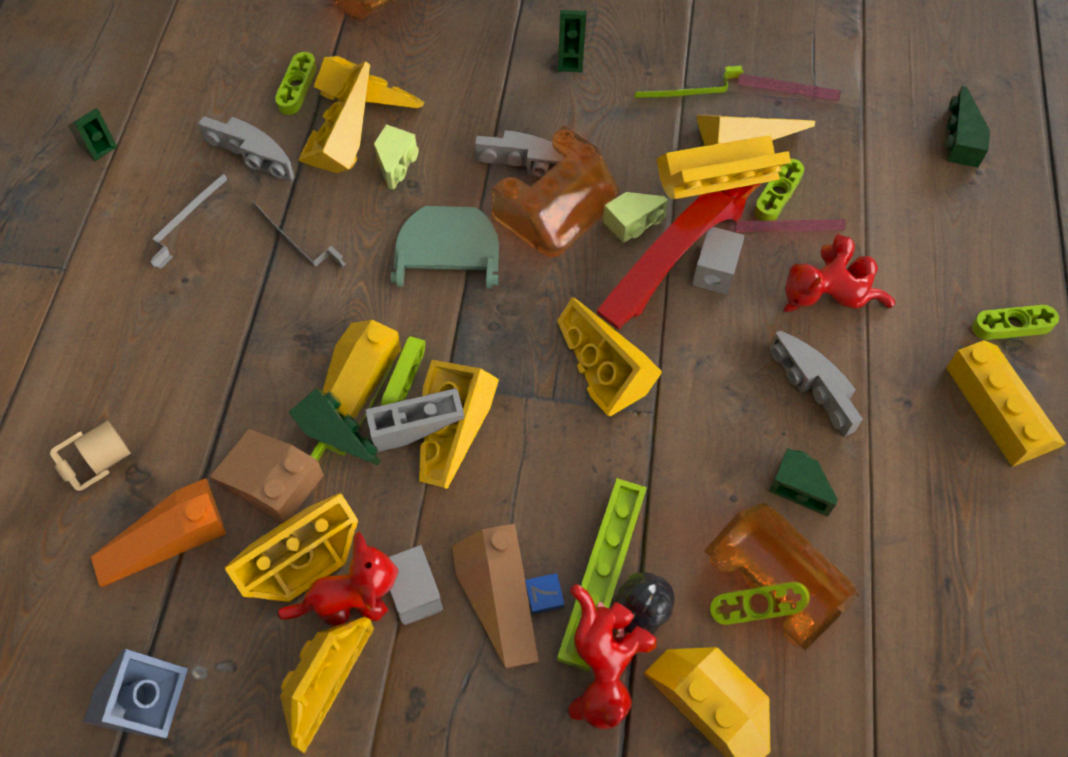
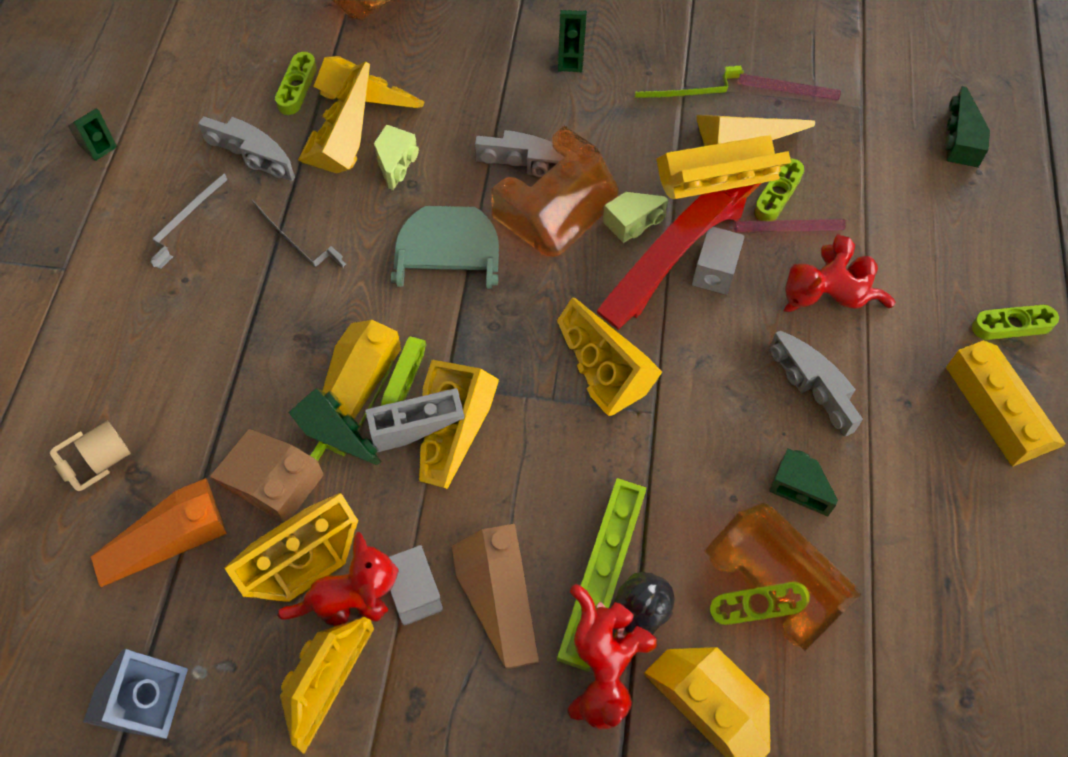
blue tile [525,573,565,615] -> none

